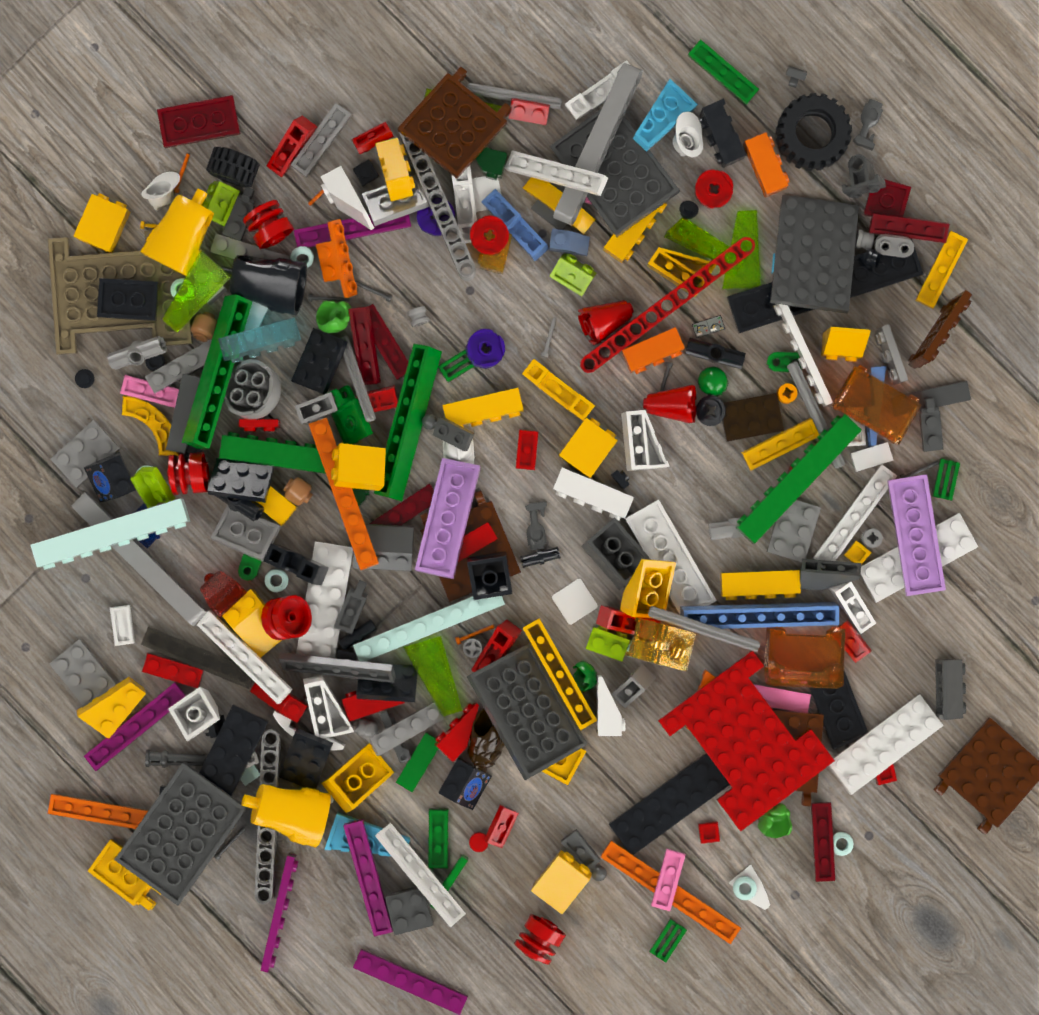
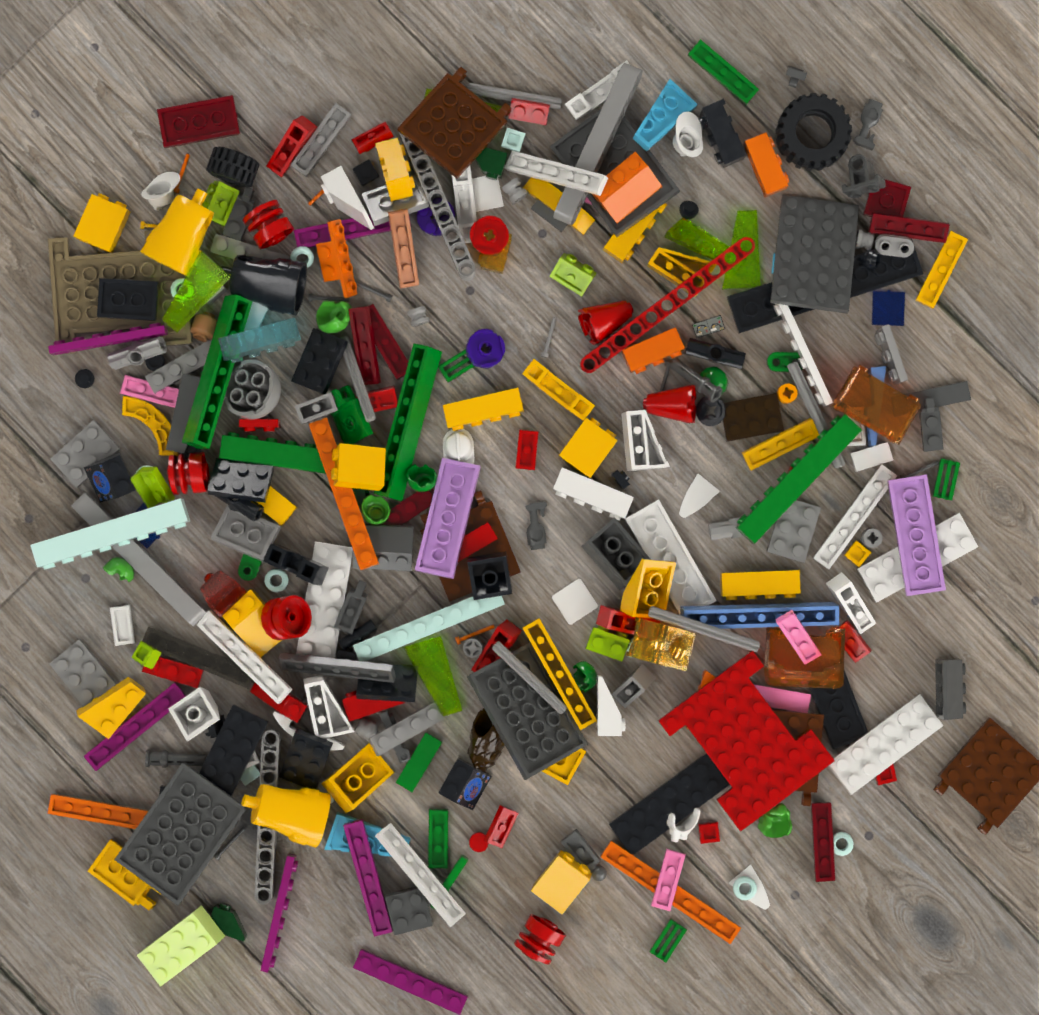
medium nougat head [283,477,313,506] -> none
dark grey plate [422,414,475,451] -> none
red slope [434,703,479,762] -> none
medium blue slope [481,189,549,261] -> none
black pin [520,546,561,568] -> none
sand blue slope [549,229,590,256] -> none
red plate [695,169,733,209] -> none
dark grey slope [800,558,861,590] -> none
yellow slope [821,327,870,362] -> none
reddish brown plate [908,290,972,369] -> none
none -> magenta plate [48,323,168,356]
none -> bright green hair [103,557,134,582]
none -> lime slope [131,641,161,669]
none -> yellowish green brick [137,905,225,987]
none -> dark green slope [211,903,247,942]
none -> bright green hair [360,494,390,525]
none -> nougat tile [388,208,419,289]
none -> green hair [406,464,437,492]
none -> light grey axle [492,641,567,714]
none -> light aqua plate [501,128,526,152]
none -> light grey wheel [502,177,528,204]
none -> orange slope [592,151,662,224]
none -> white helmet [666,807,700,842]
none -> dark grey pin [670,358,723,402]
none -> white sticker [679,474,720,518]
none -> bright pink tile [775,610,821,664]
none -> clear blue piece [872,290,905,326]

